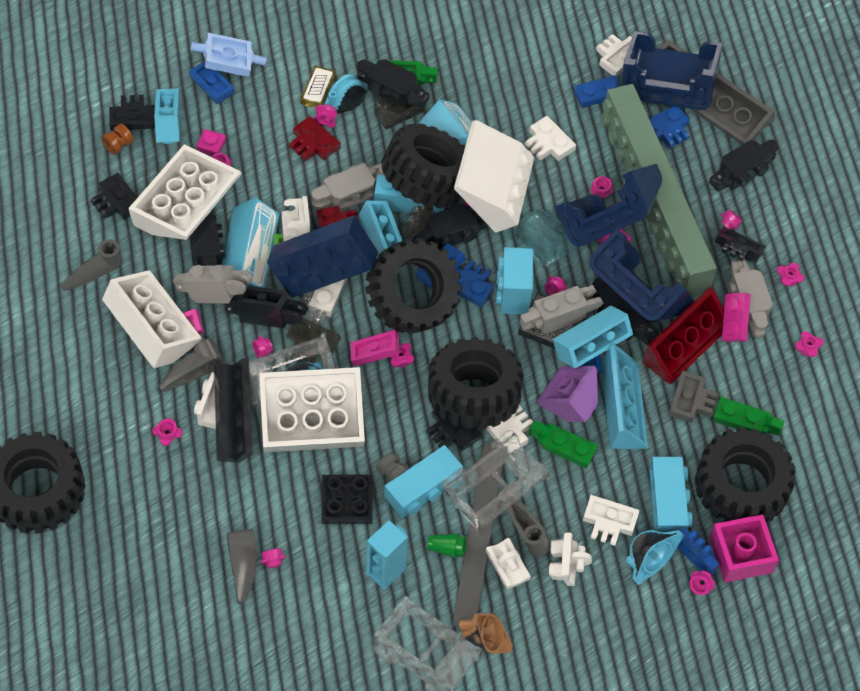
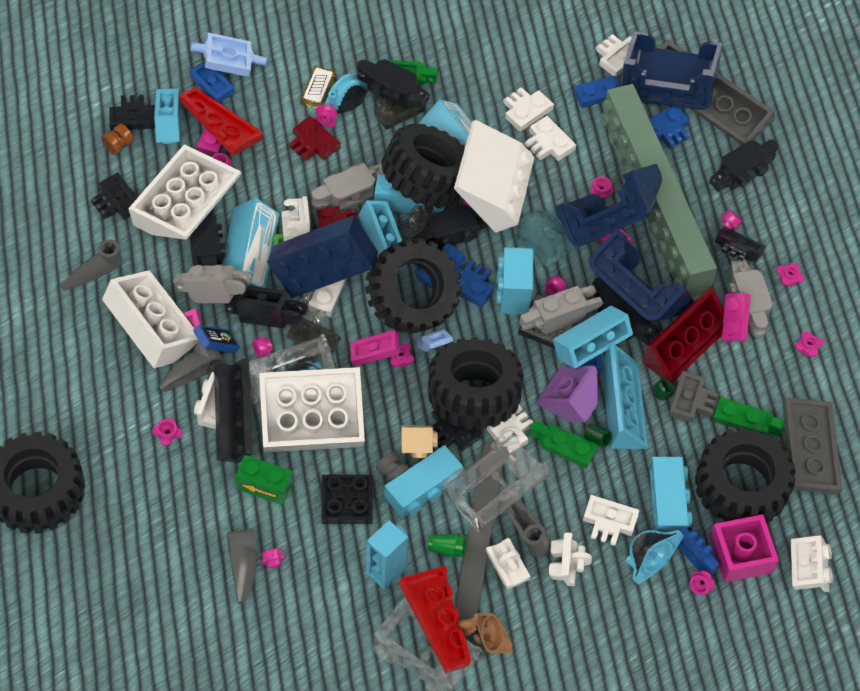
none -> red wing [179,87,264,156]
none -> tile [193,325,240,353]
none -> green brick [235,455,293,506]
none -> red wing [398,566,471,674]
none -> tan brick [401,425,438,458]
none -> light blue slope [416,329,453,352]
none -> white hinge [503,88,554,132]
none -> dark green hinge [584,423,612,447]
none -> dark green hinge [653,379,674,401]
none -> dark grey plate [782,397,842,495]
none -> white bracket [791,535,833,592]

